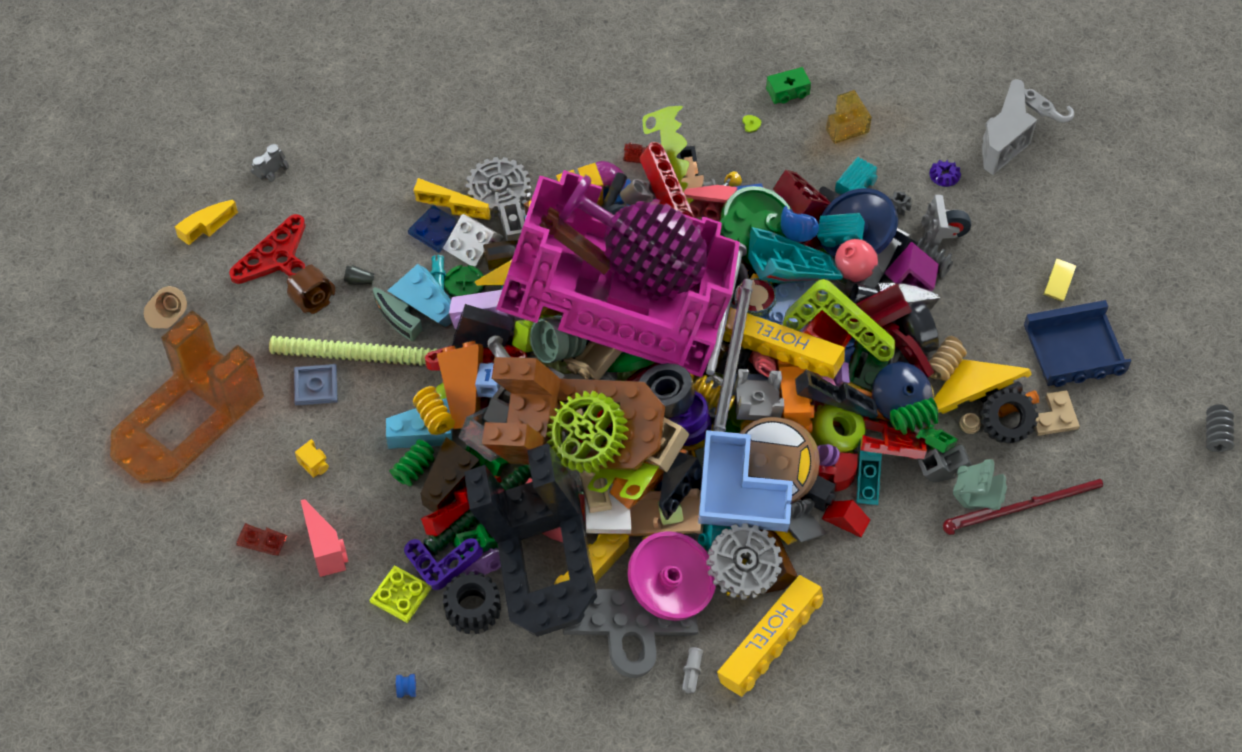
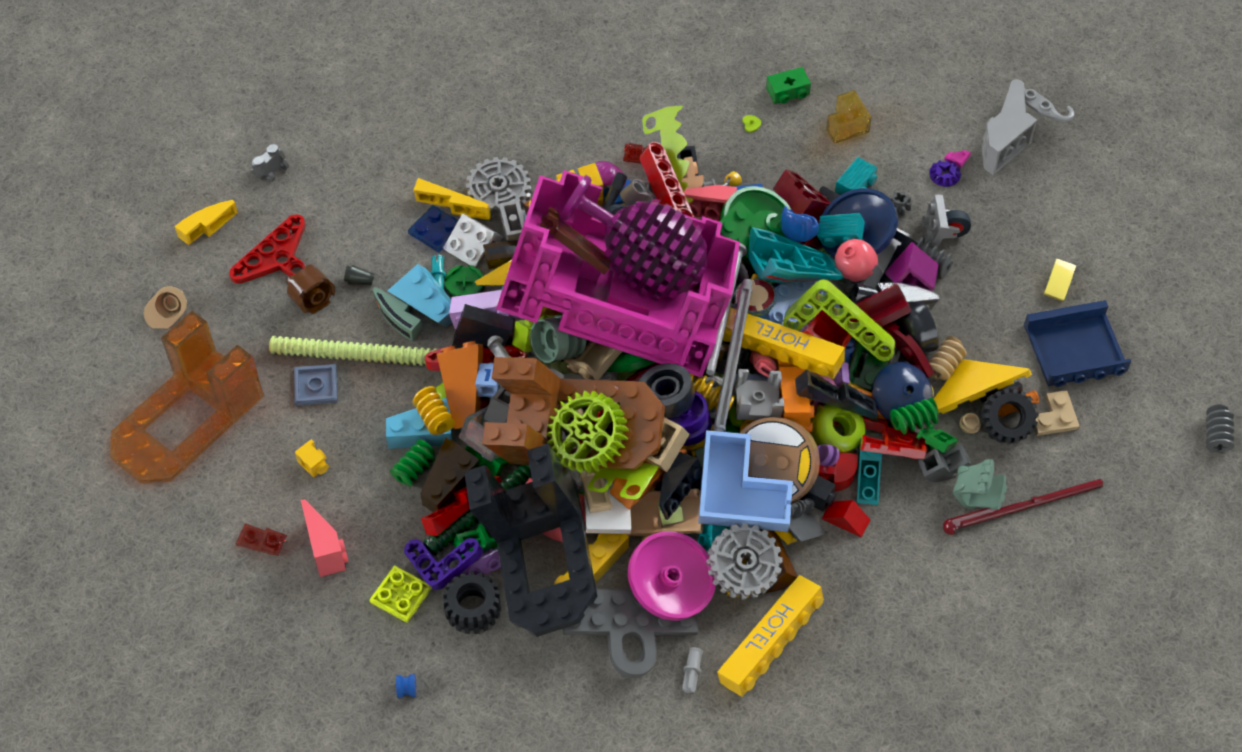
none -> dark pink tile [944,150,971,168]

